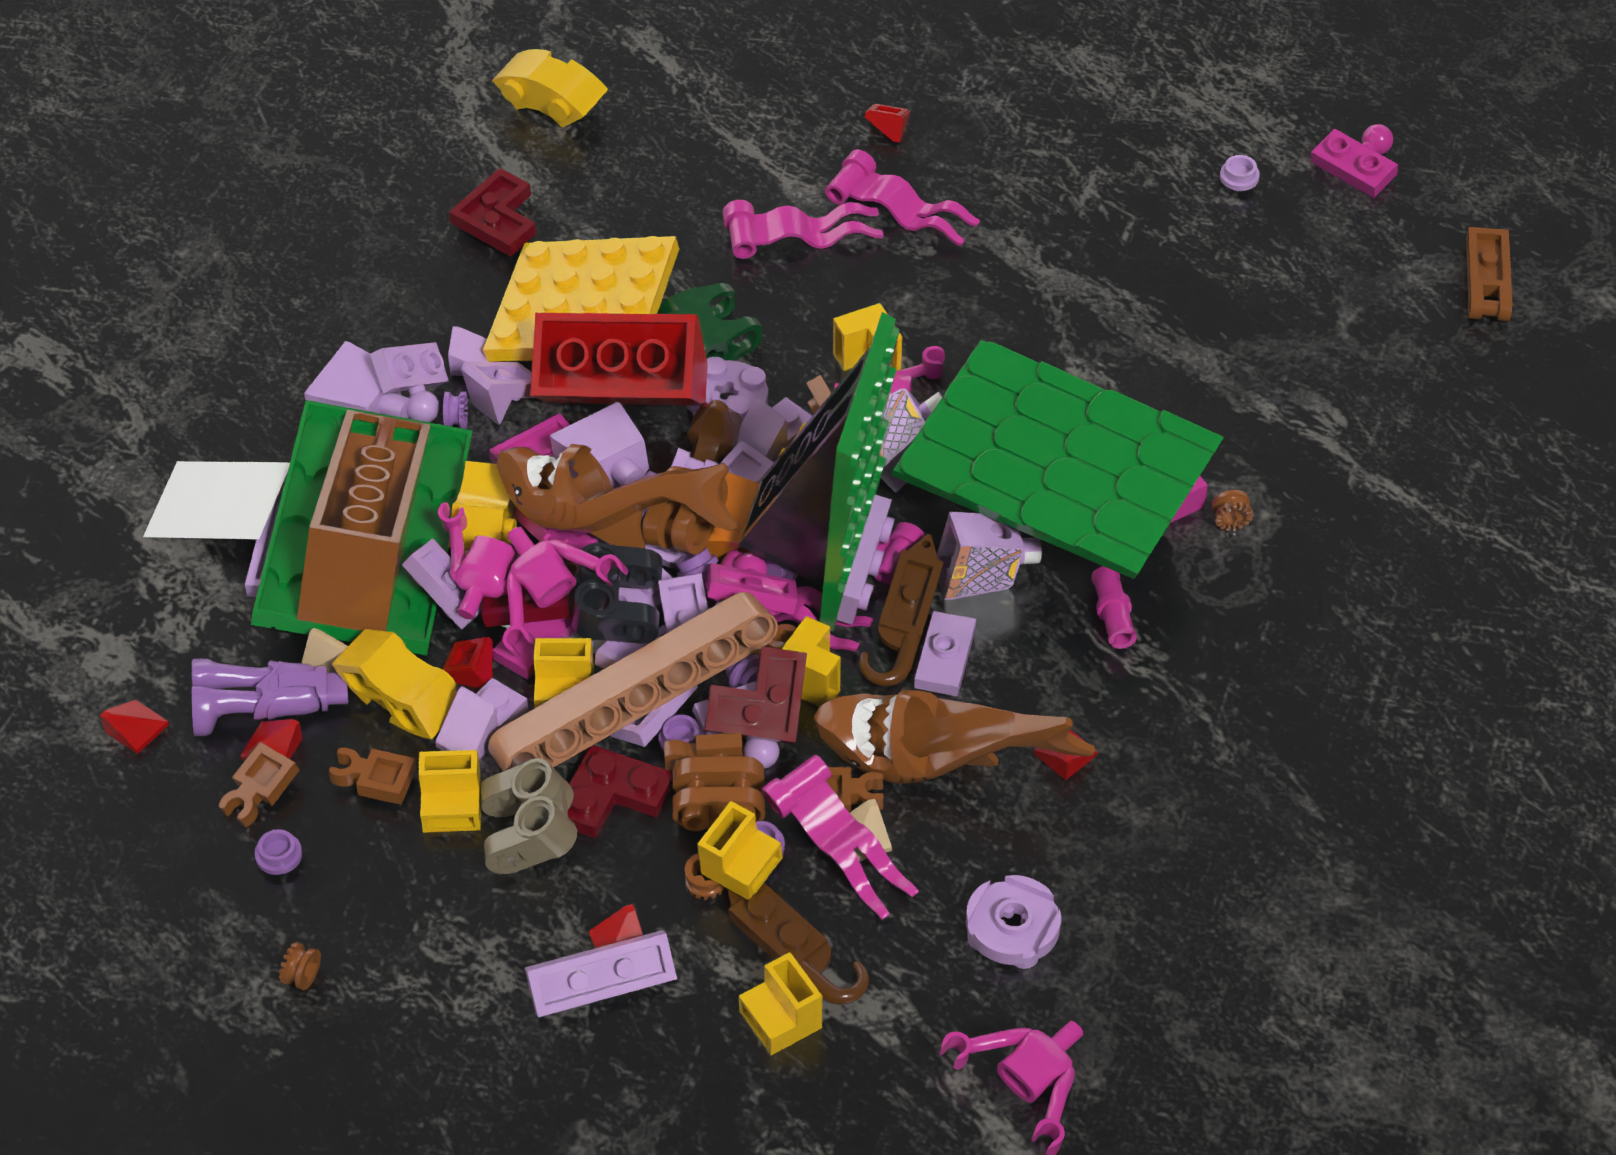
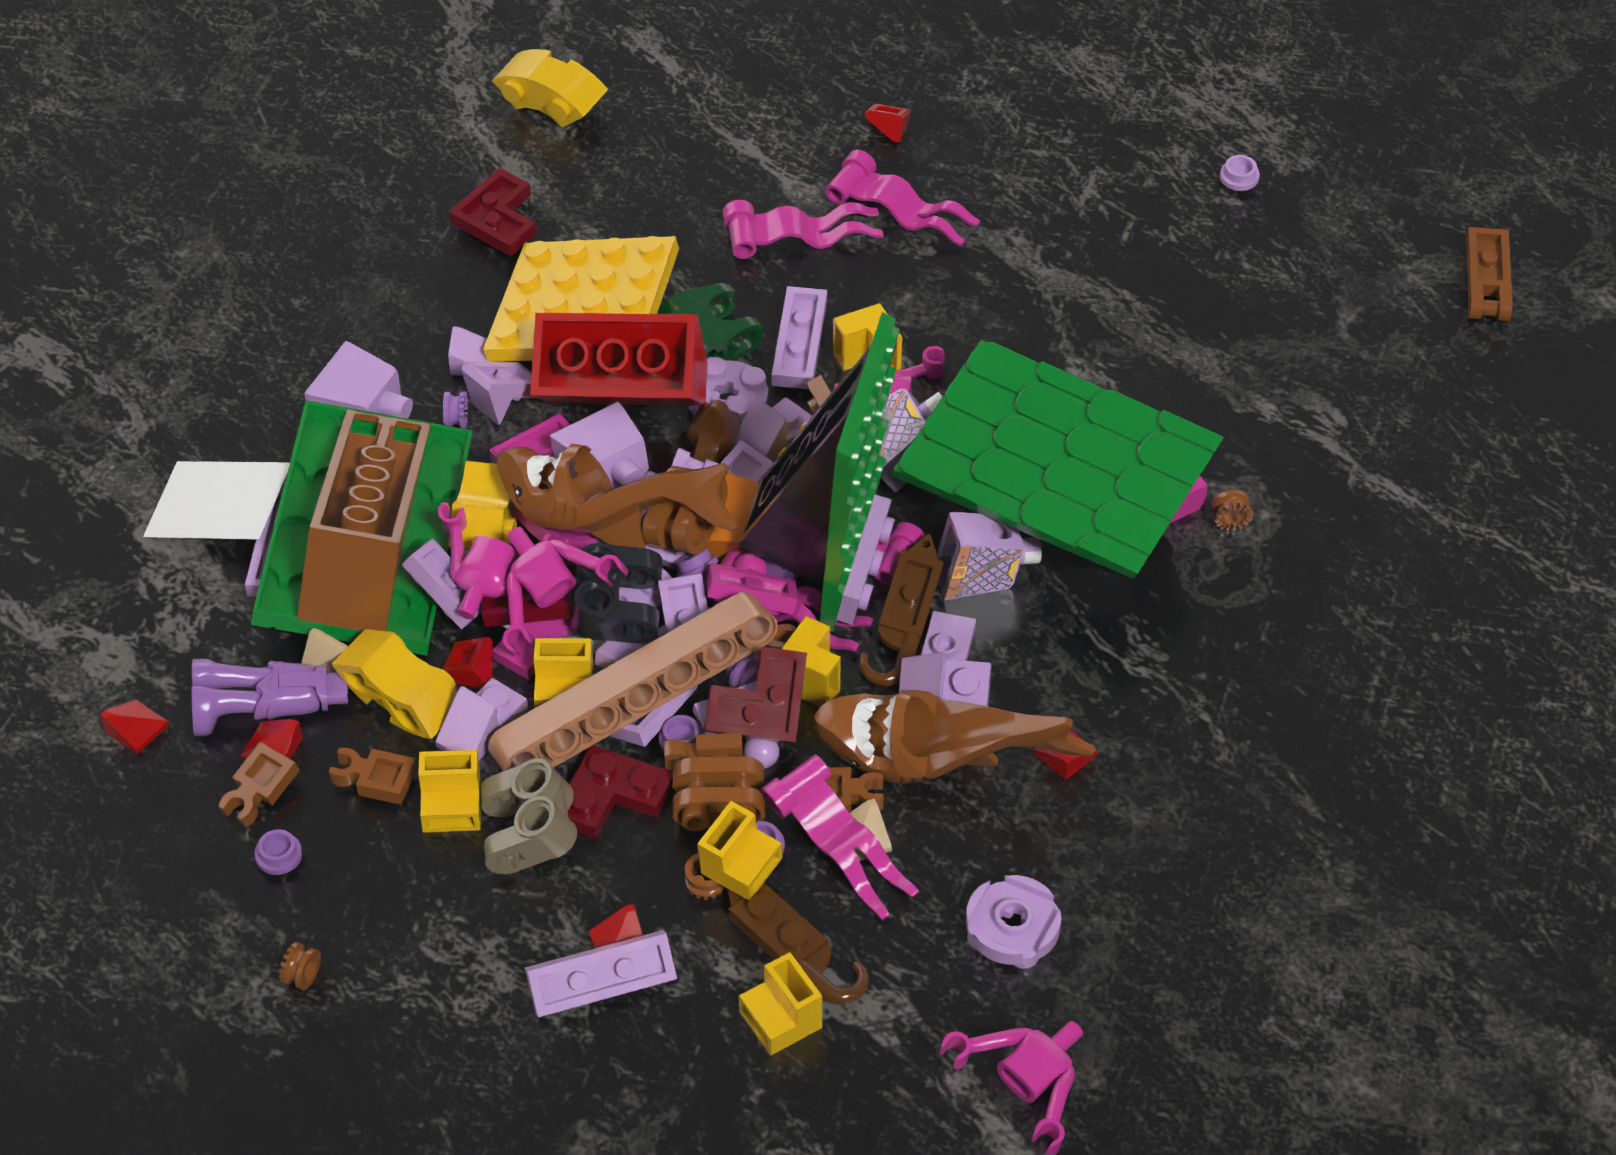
lavender plate [370,342,449,422] -> none
dark pink pin [1091,566,1137,649] -> none
dark pink plate [1311,124,1398,198] -> none
none -> lavender plate [772,286,827,389]
none -> lavender slope [899,652,992,707]

